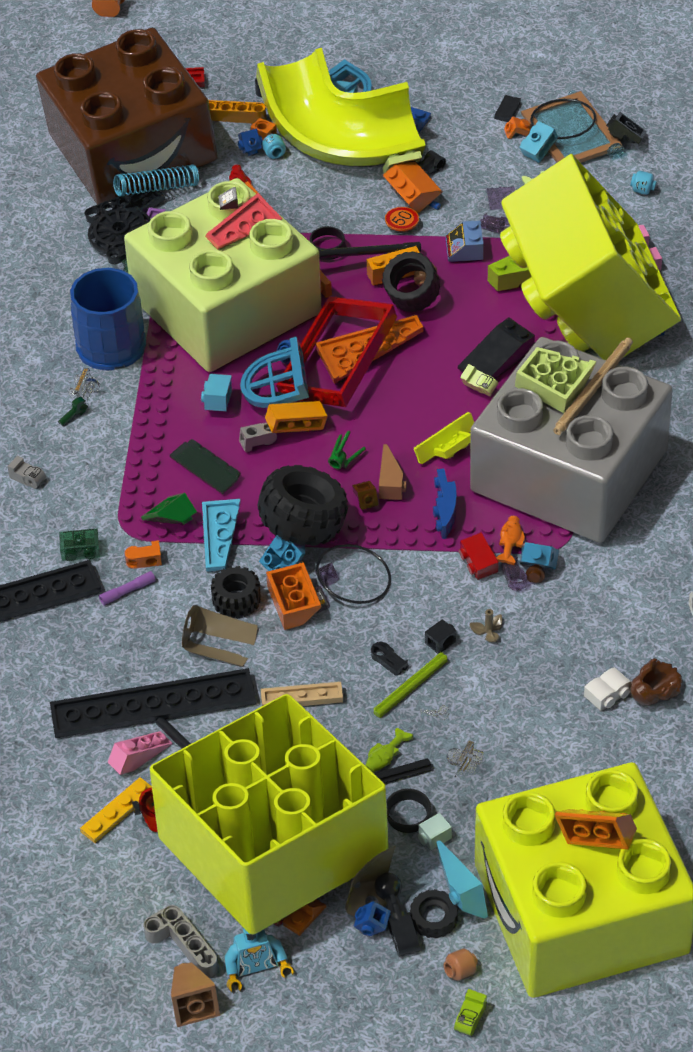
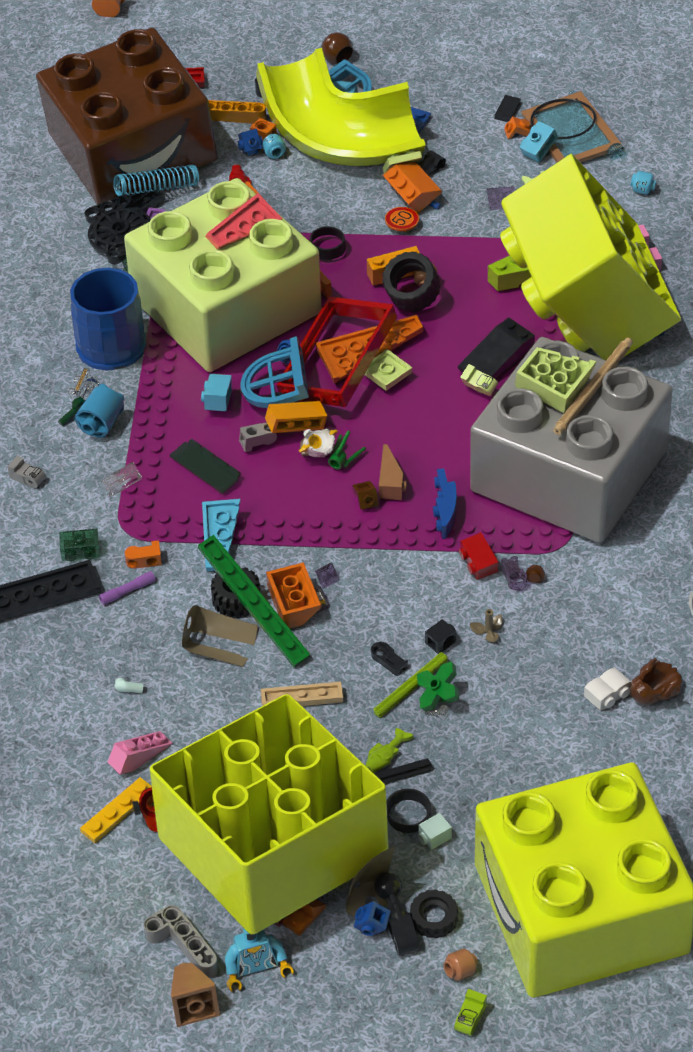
black plate [50,668,256,738] -> none
green slope [141,493,197,524] -> none
black piece [156,717,191,749] -> none
slope [218,187,238,210] -> none
black tyre [257,465,348,546] -> none
dark azure slope [259,535,305,571] -> none
black piece [316,544,391,604] -> none
black piece [318,242,421,258] -> none
neon yellow bracket [414,412,474,464] -> none
medium azure wedge [436,840,488,919] -> none
medium blue slope [446,221,483,262] -> none
clear hips [446,740,483,778] -> none
clear purple piece [480,213,510,233] -> none
orange animal [496,516,525,565] -> none
dark azure torso [520,542,559,569] -> none
orange slope [555,809,637,850] -> none
black plate [606,112,647,144] -> none
none -> dark azure cylinder [75,384,125,438]
none -> clear panel [101,462,142,497]
none -> light aqua arm [114,678,143,693]
none -> green plate [198,535,310,668]
none -> white hair [299,429,338,457]
none -> reddish brown helmet [321,32,353,64]
none -> yellowish green plate [365,349,412,391]
none -> green plant [417,662,459,712]

